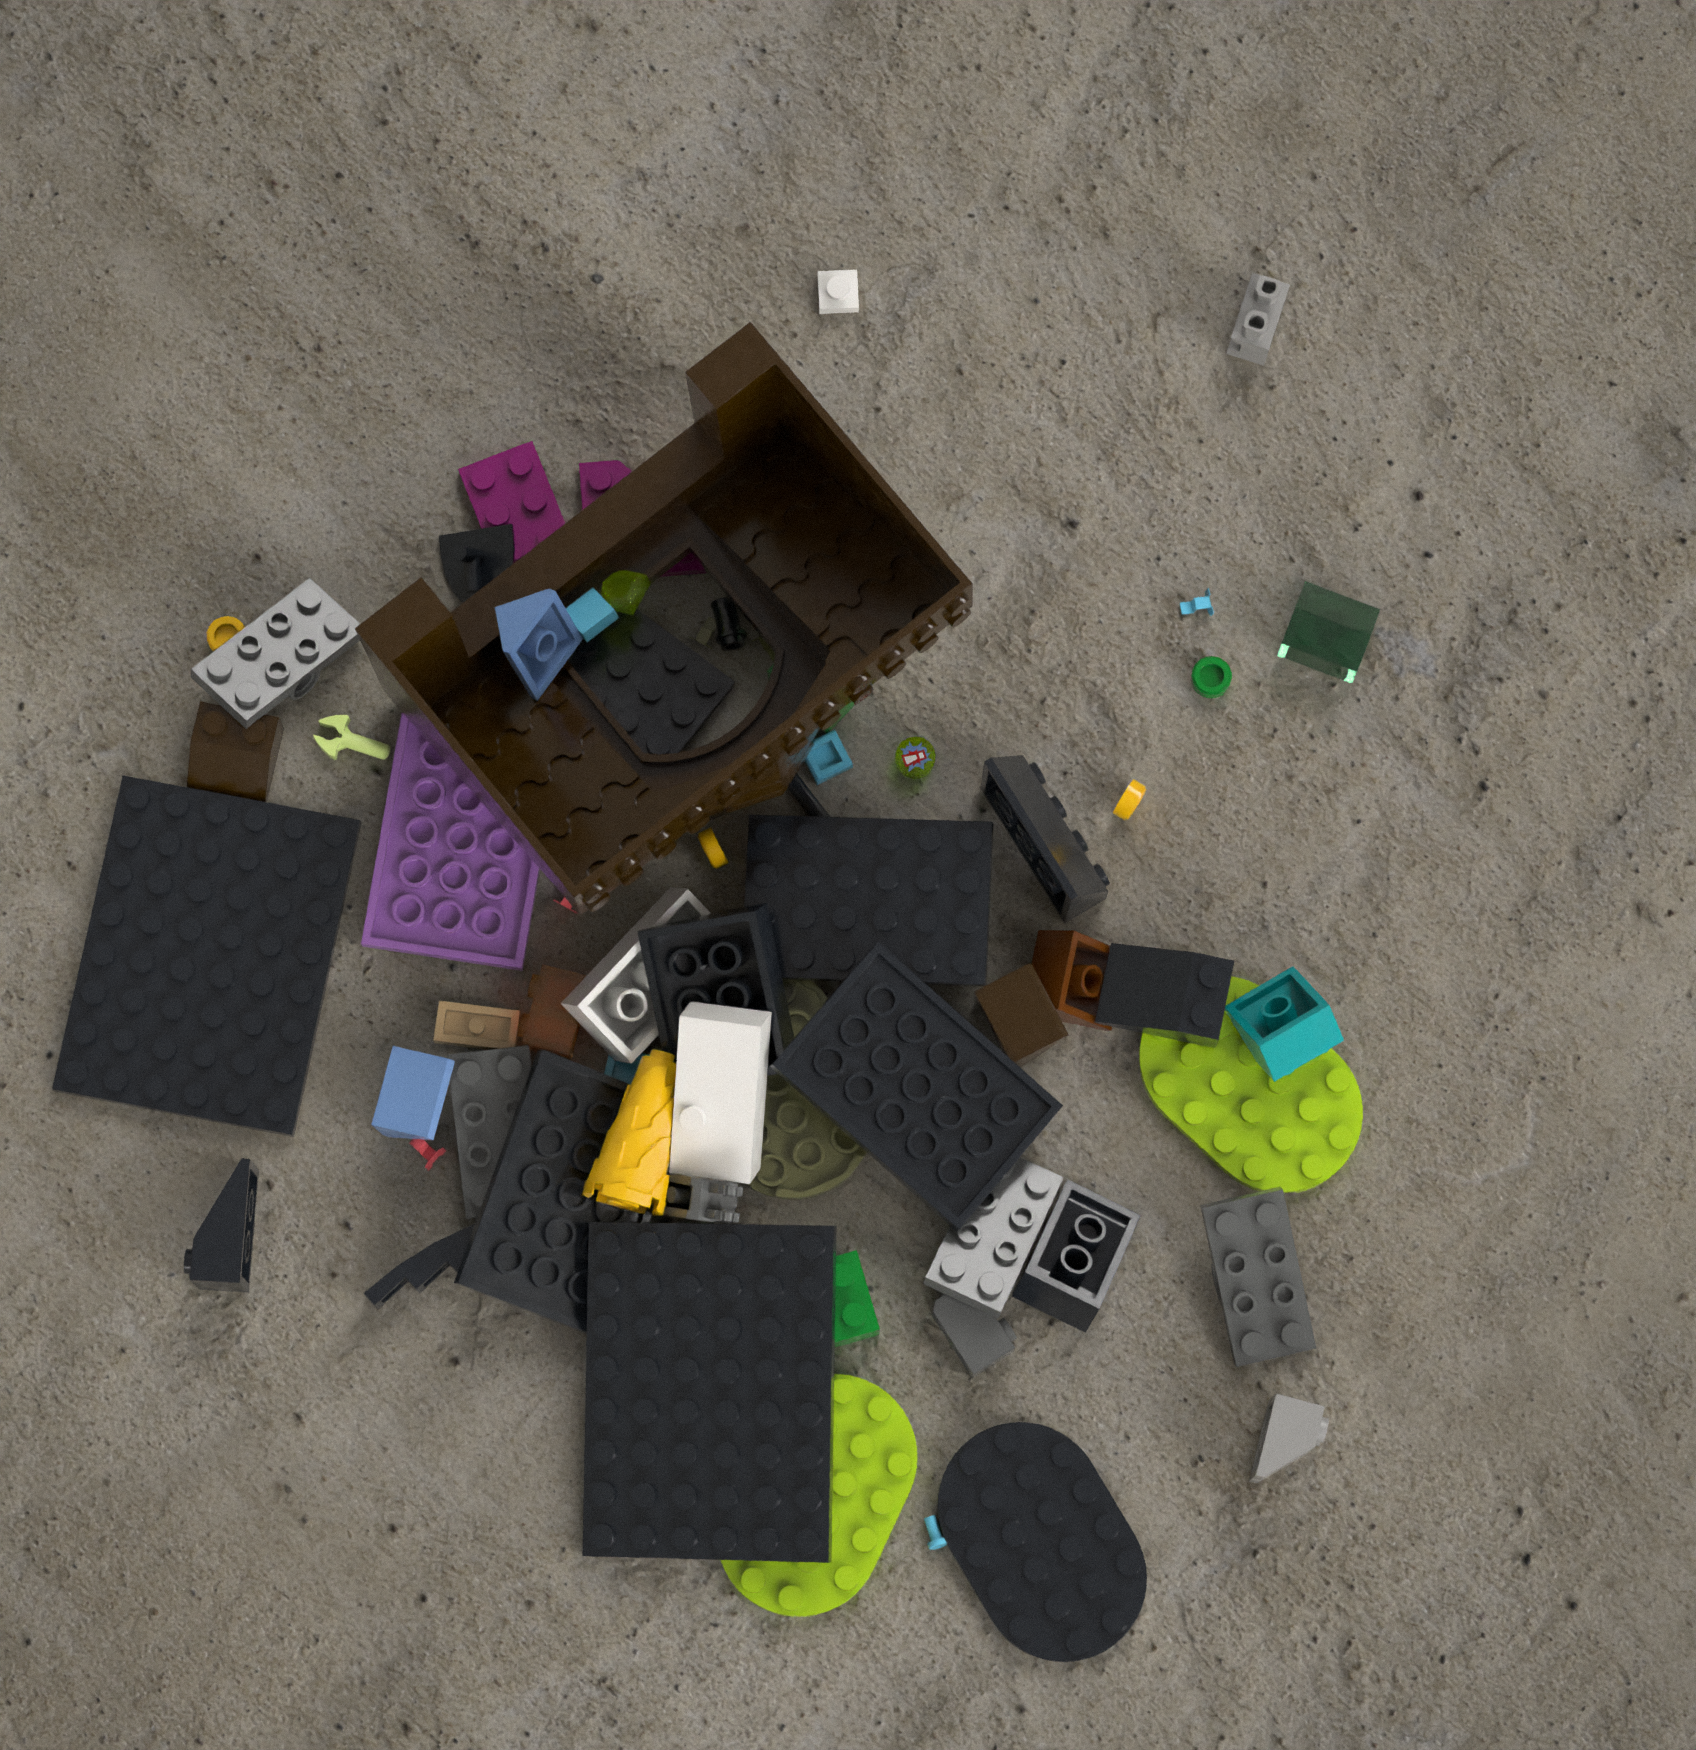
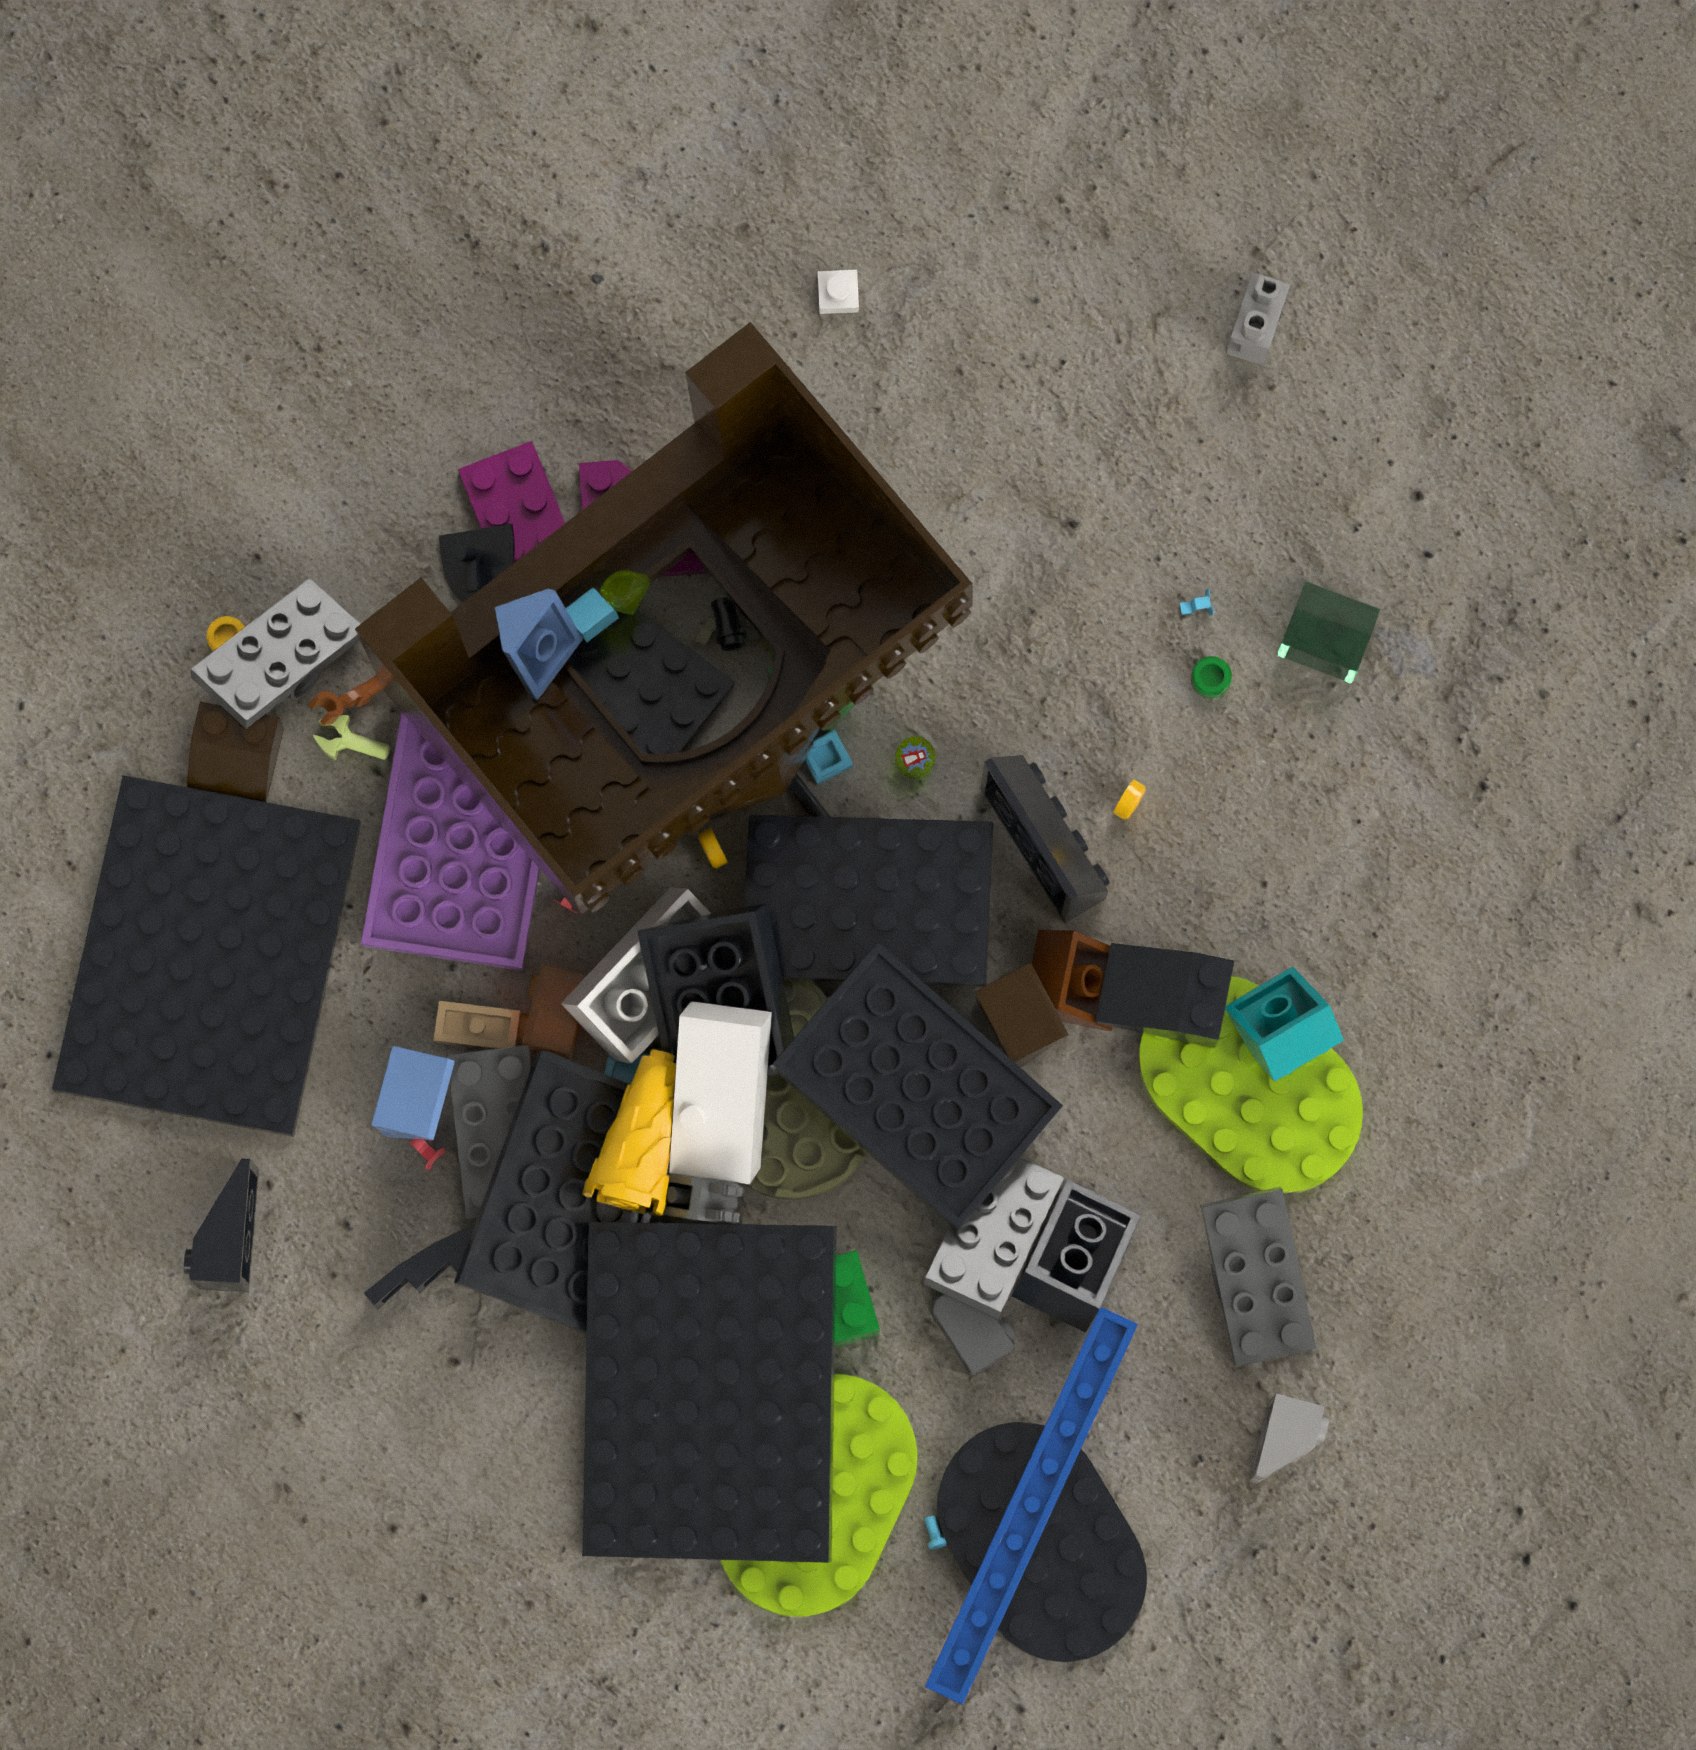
none -> dark orange piece [309,675,383,726]
none -> blue plate [925,1307,1138,1705]

